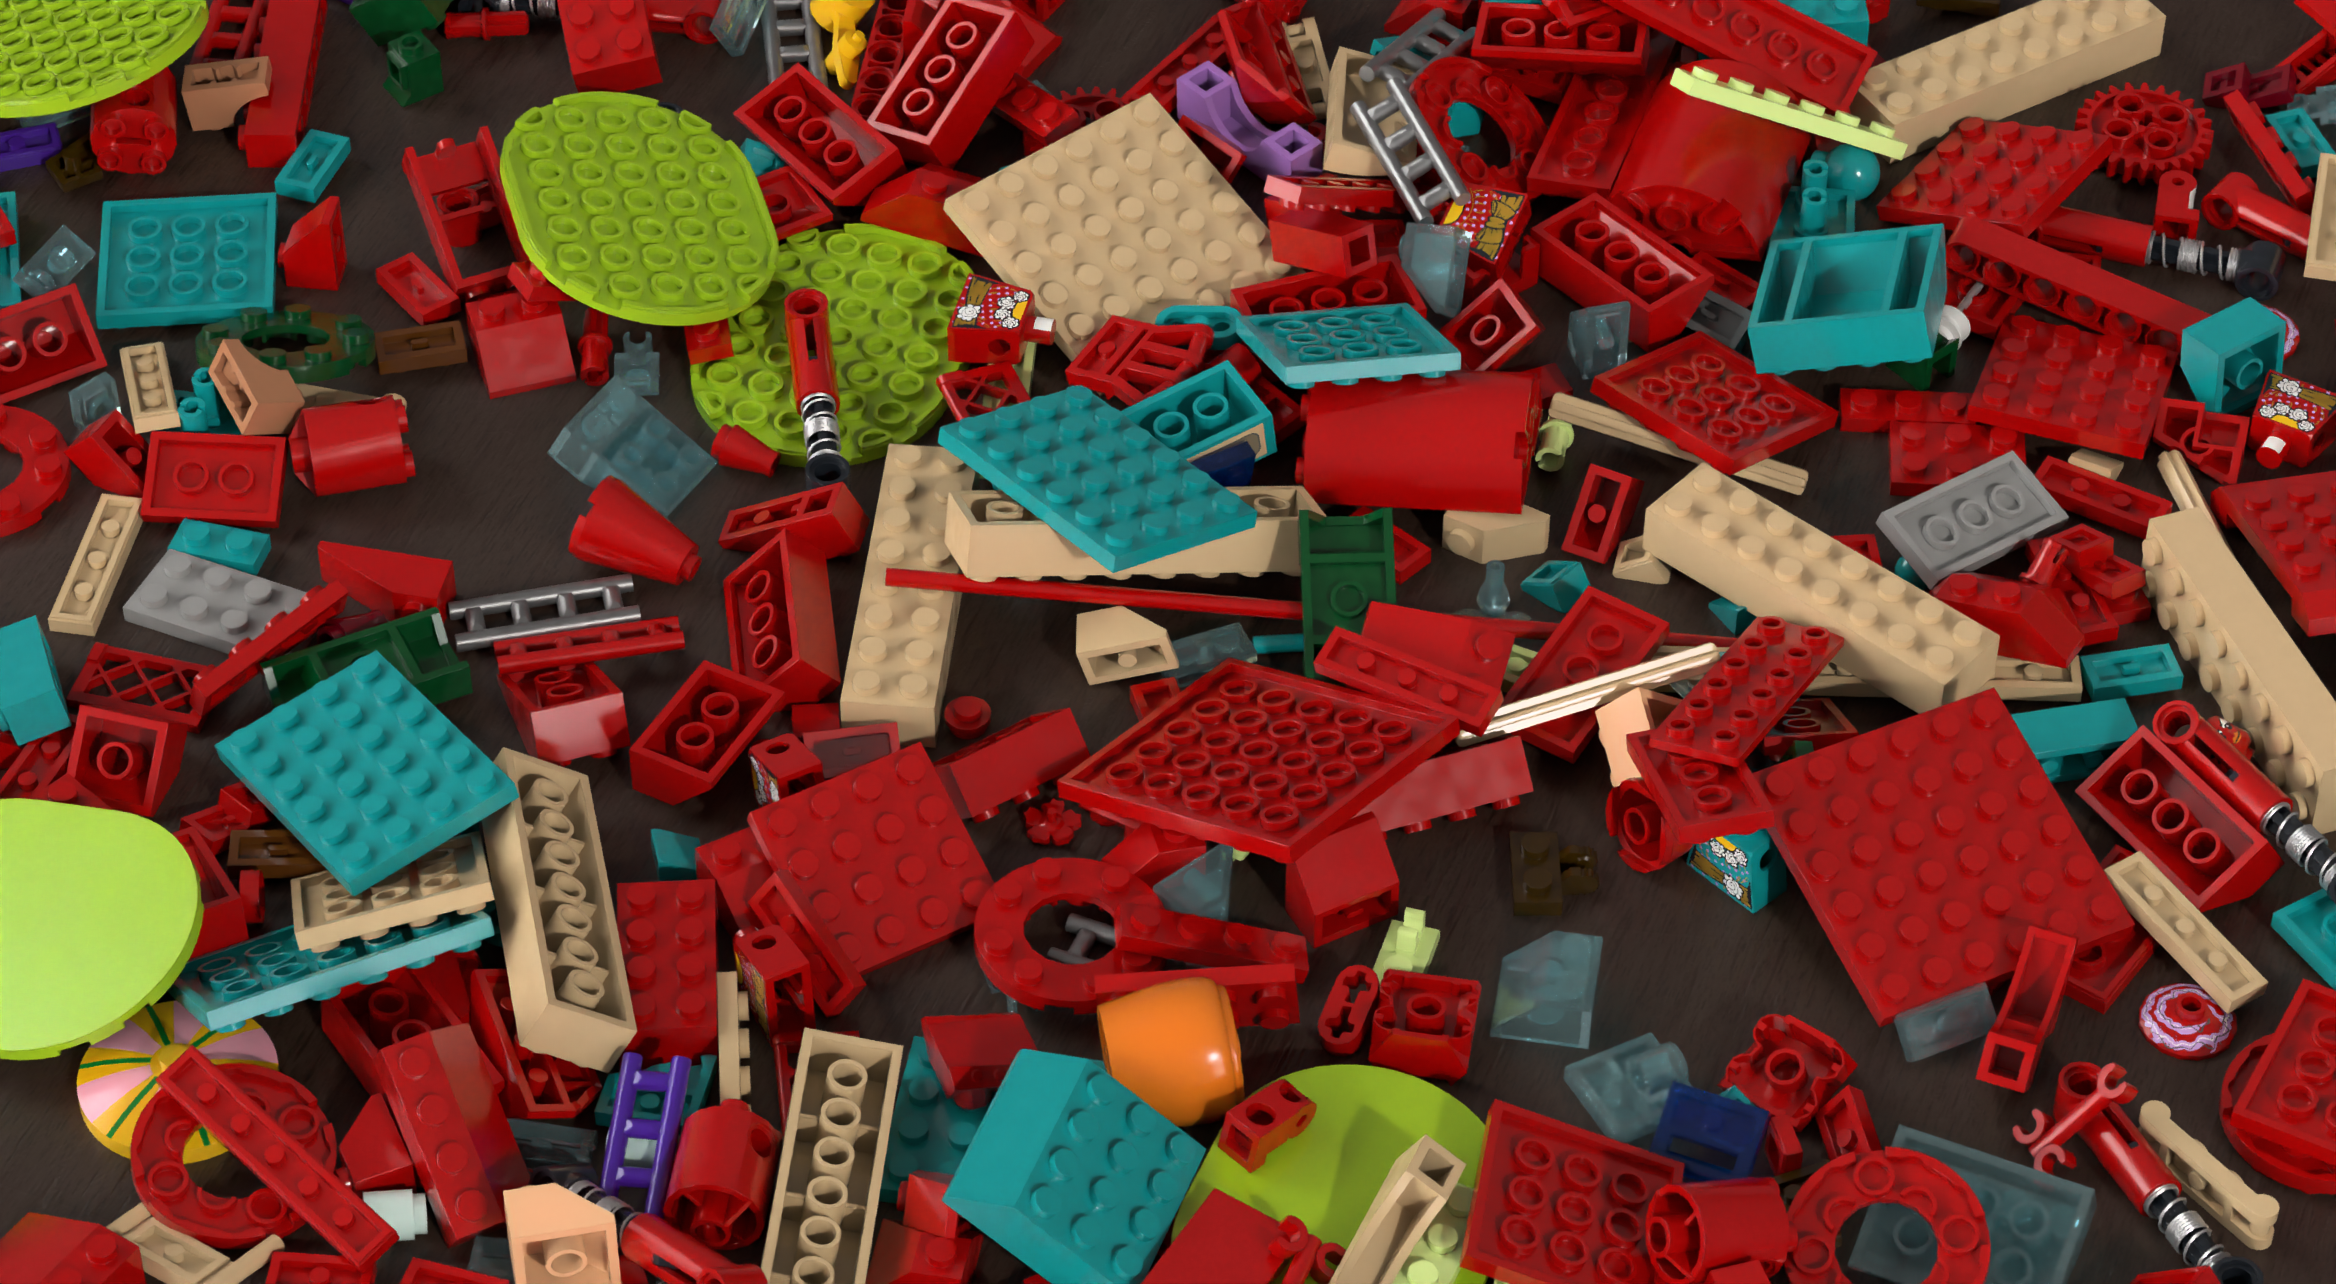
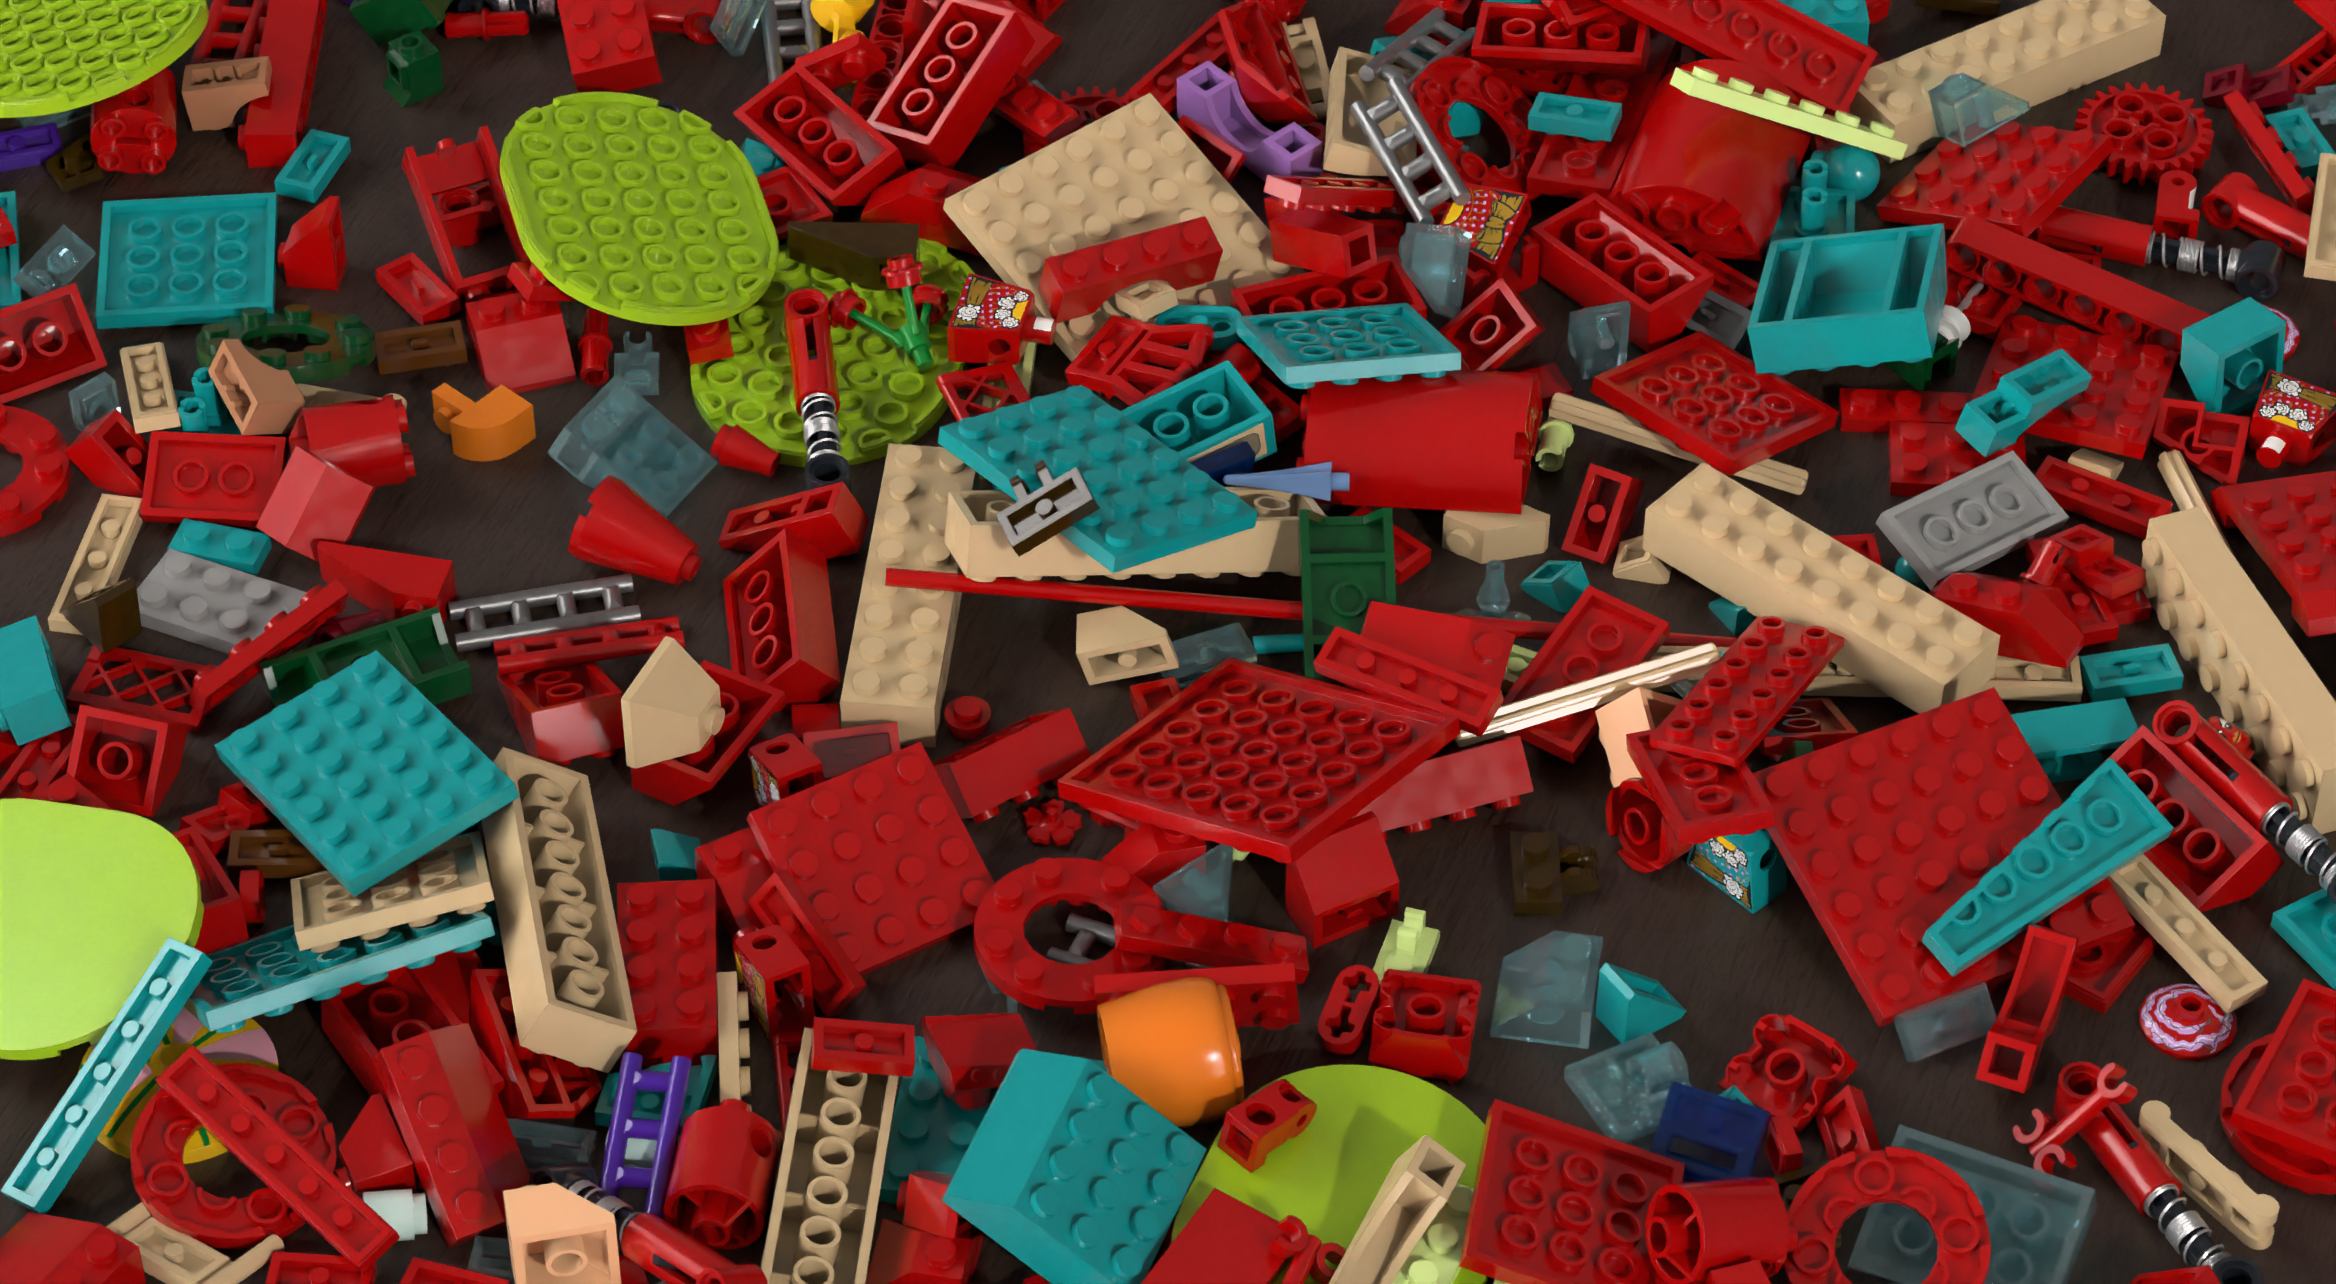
none -> teal plate [0,937,213,1215]
none -> dark brown slope [61,578,142,654]
none -> red slope [256,446,376,562]
none -> orange brick [432,382,536,461]
none -> tan slope [621,636,725,769]
none -> dark brown slope [788,221,920,291]
none -> red plate [795,32,887,90]
none -> red plate [811,1017,915,1077]
none -> plant [828,254,949,370]
none -> hinge [996,460,1100,557]
none -> red arch [1038,216,1223,323]
none -> tan tile [1115,279,1178,323]
none -> medium blue piece [1223,461,1350,502]
none -> teal plate [1528,92,1622,142]
none -> teal slope [1595,962,1687,1047]
none -> teal wing [1921,757,2174,977]
none -> clear light blue slope [1928,73,2031,147]
none -> teal slope [1955,348,2092,458]

